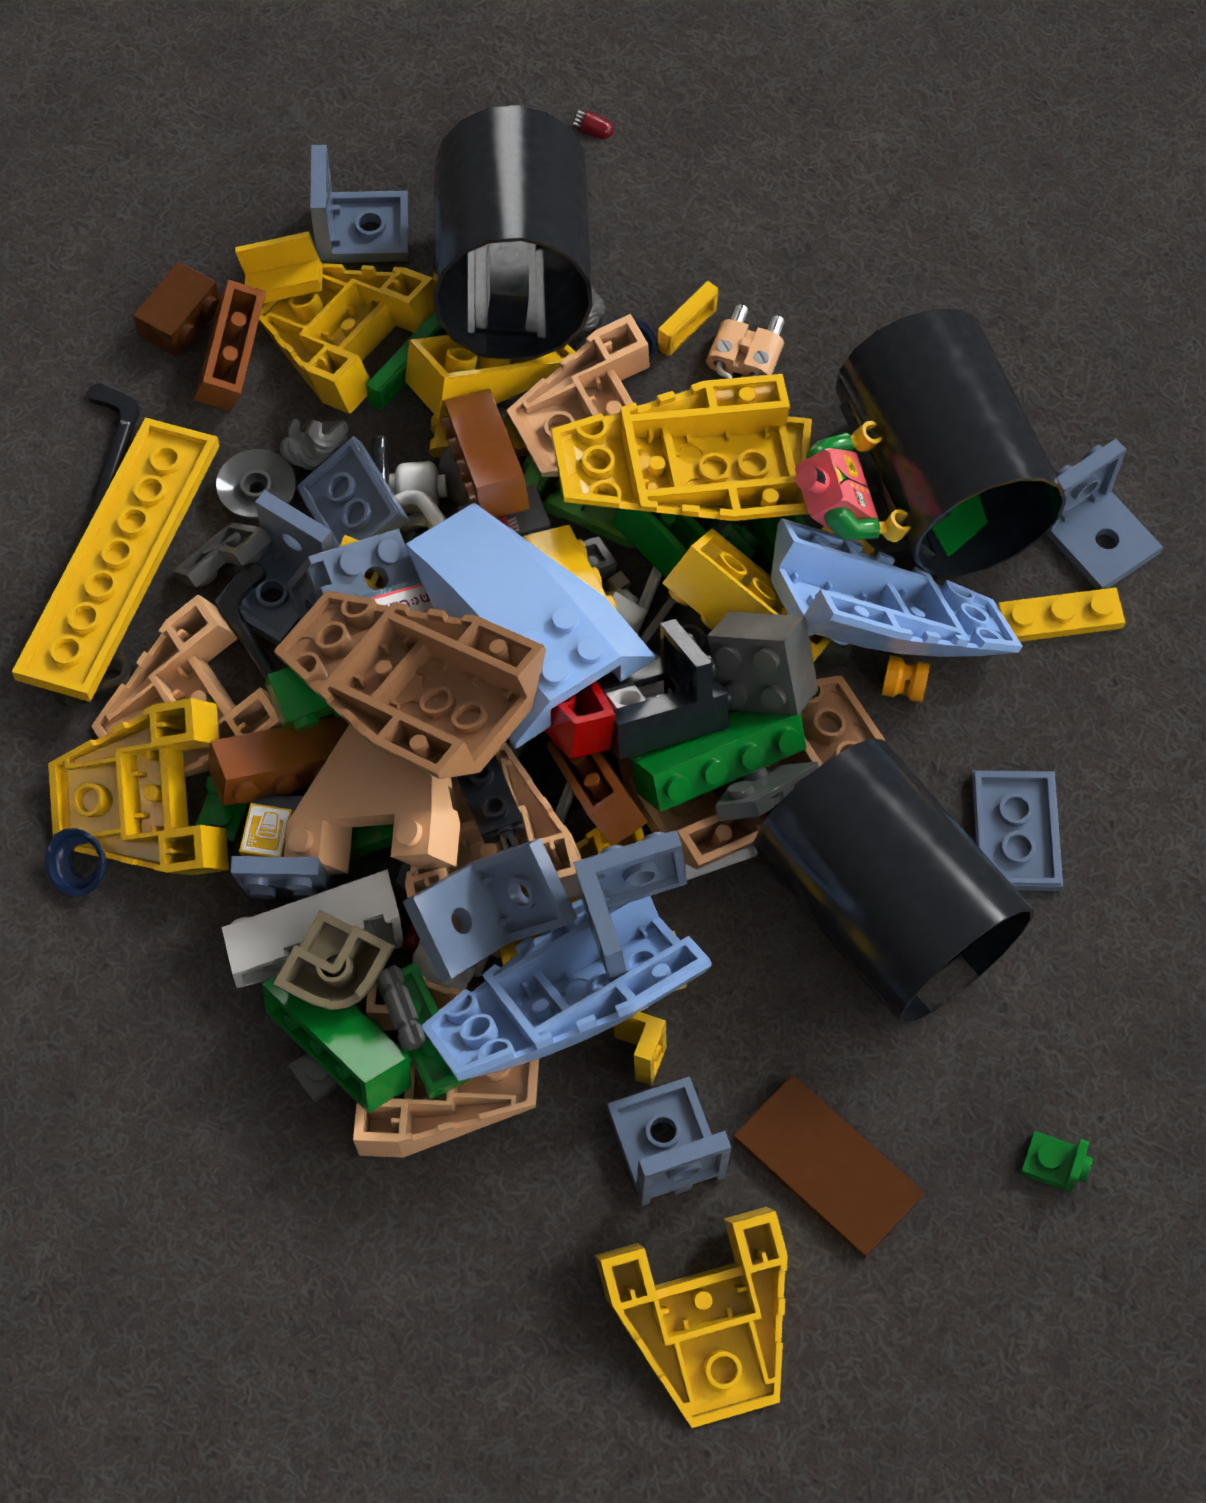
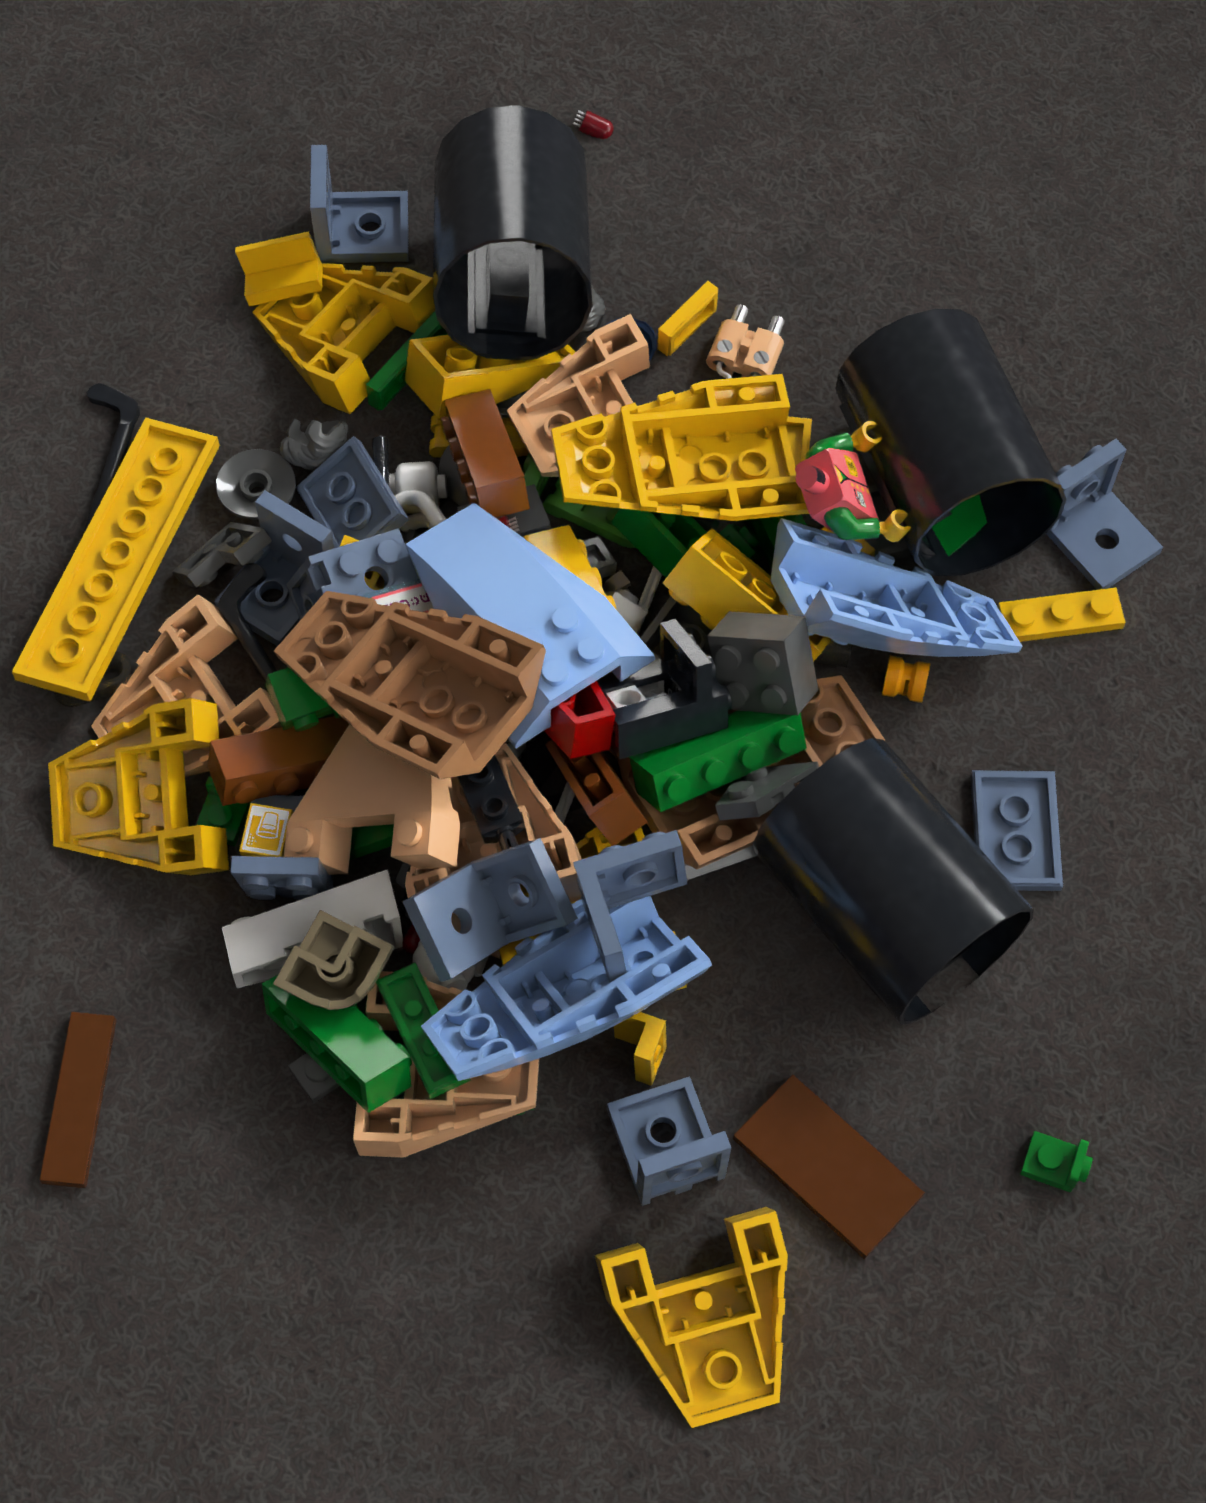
dark blue piece [44,828,107,896] -> none
reddish brown brick [133,261,219,356] -> none
dark orange brick [194,279,266,411] -> none
dark grey axle [377,966,426,1051] -> none
none -> reddish brown tile [40,1012,116,1188]

